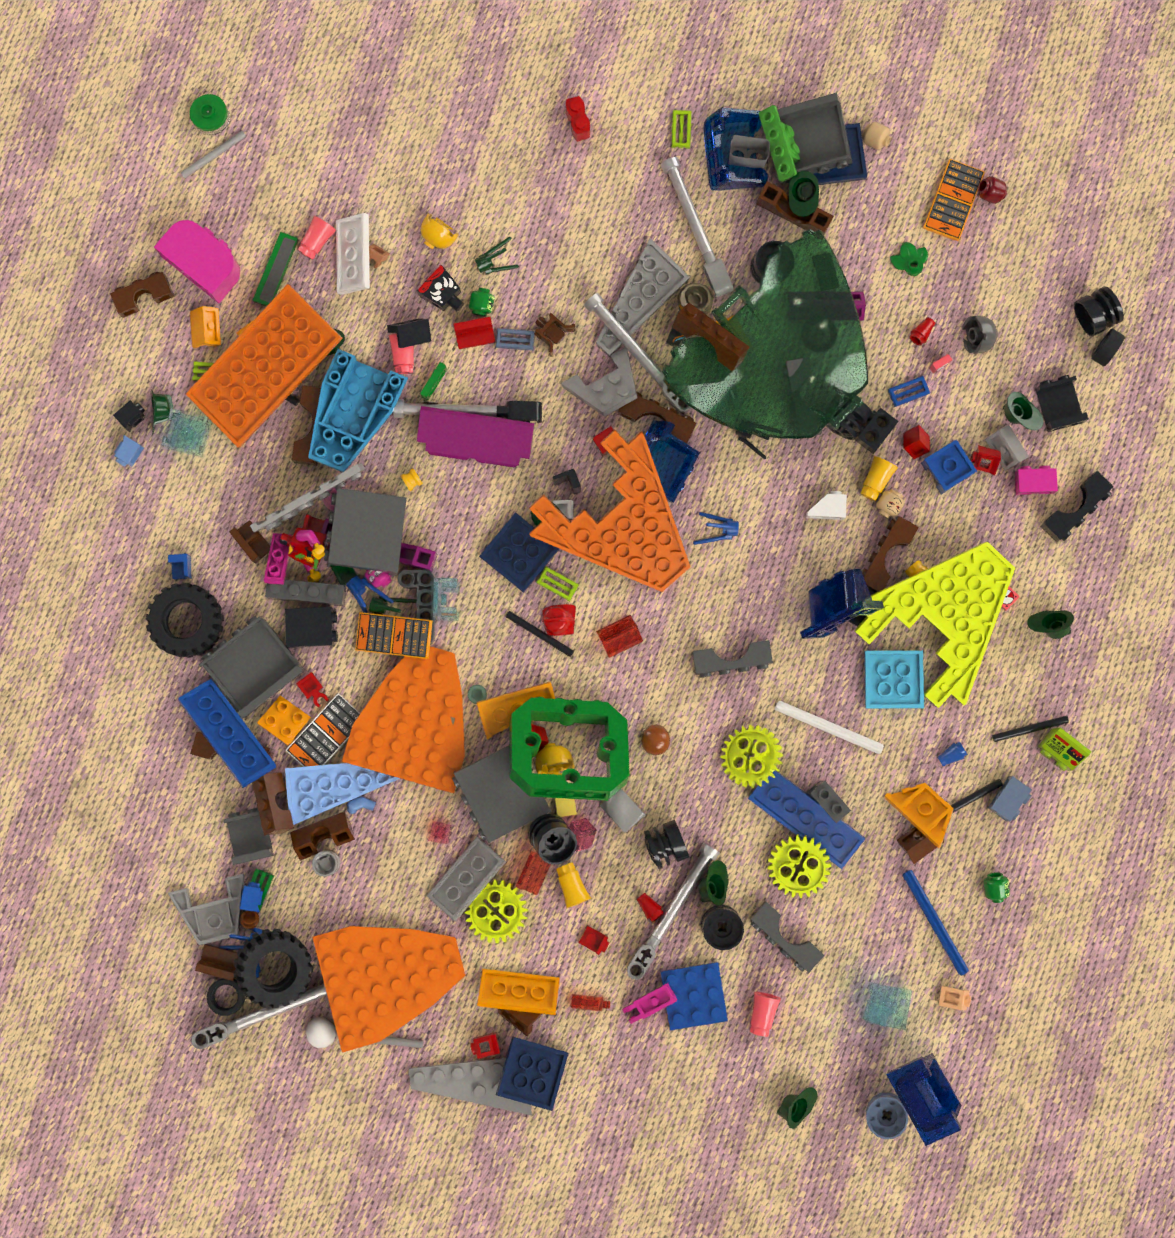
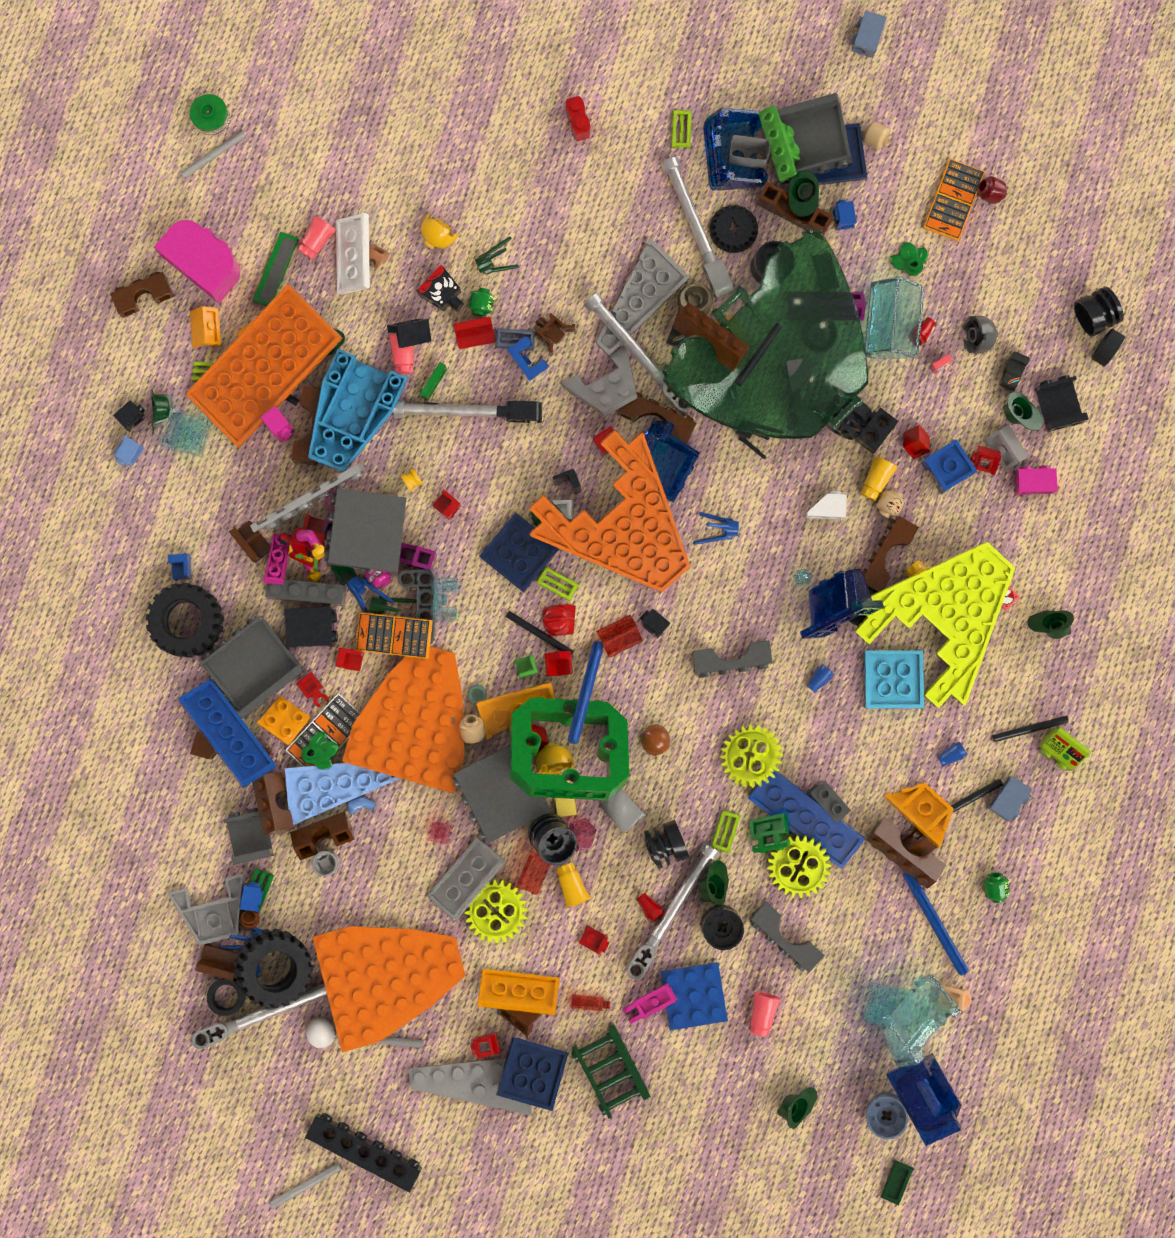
magenta slope [417,406,535,468] -> none
white axle [775,701,884,754] -> none
blue tile [888,376,930,407] -> none
black arch [1040,470,1114,542] -> none
none -> dark pink brick [260,406,295,442]
none -> light grey bar [269,1162,342,1209]
none -> green plate [301,732,340,770]
none -> black brick [305,1113,422,1193]
none -> red panel [335,647,364,671]
none -> red panel [433,489,462,520]
none -> tan head [459,715,485,744]
none -> blue panel [507,336,549,381]
none -> bright green panel [515,654,538,679]
none -> red panel [544,651,573,676]
none -> blue axle [567,641,604,744]
none -> dark green fence [571,1024,651,1119]
none -> black window [640,608,670,639]
none -> black gear [709,204,758,253]
none -> lime tile [711,810,741,853]
none -> black bar [735,323,782,386]
none -> green plate [749,813,790,854]
none -> clear light blue plate [793,569,812,585]
none -> blue cone [807,664,834,693]
none -> blue window [833,200,857,231]
none -> sand blue brick [851,10,887,58]
none -> clear light blue windscreen [864,276,924,359]
none -> reddish brown arch [866,817,947,889]
none -> clear light blue windscreen [880,974,961,1067]
none -> dark green tile [880,1160,914,1205]
none -> pearl dark grey leg [999,351,1030,391]

